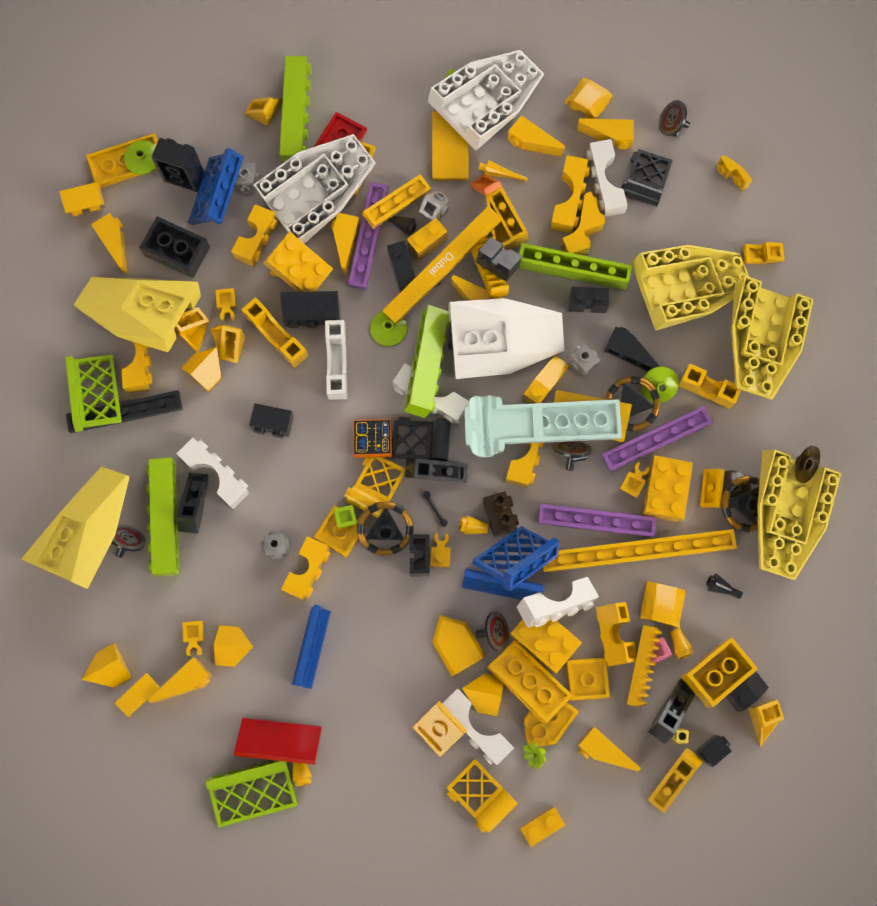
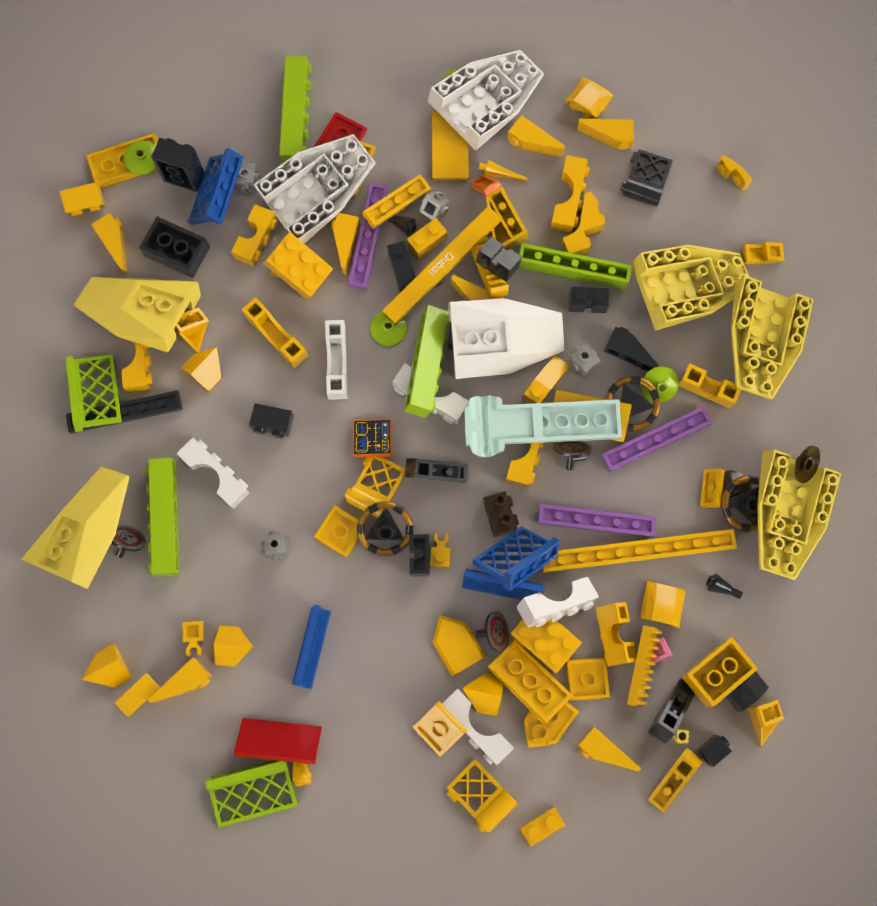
black slope [176,472,208,534] -> none
yellow slope [210,325,245,363] -> none
yellow plate [215,288,237,322] -> none
yellow slope [244,97,283,127] -> none
black slope [280,291,341,328] -> none
yellow arch [281,536,331,601] -> none
lime plate [334,505,357,529] -> none
black piece [391,417,451,462] -> none
black hinge [423,491,448,526] -> none
yellow cone [459,515,489,534] -> none
lime plant [523,742,546,770] -> none
white arch [586,139,627,217] -> none
yellow plate [620,462,650,498] -> none
yellow brick [642,455,693,523] -> none
shield [659,100,690,138] -> none
yellow cone [670,628,693,660] -> none

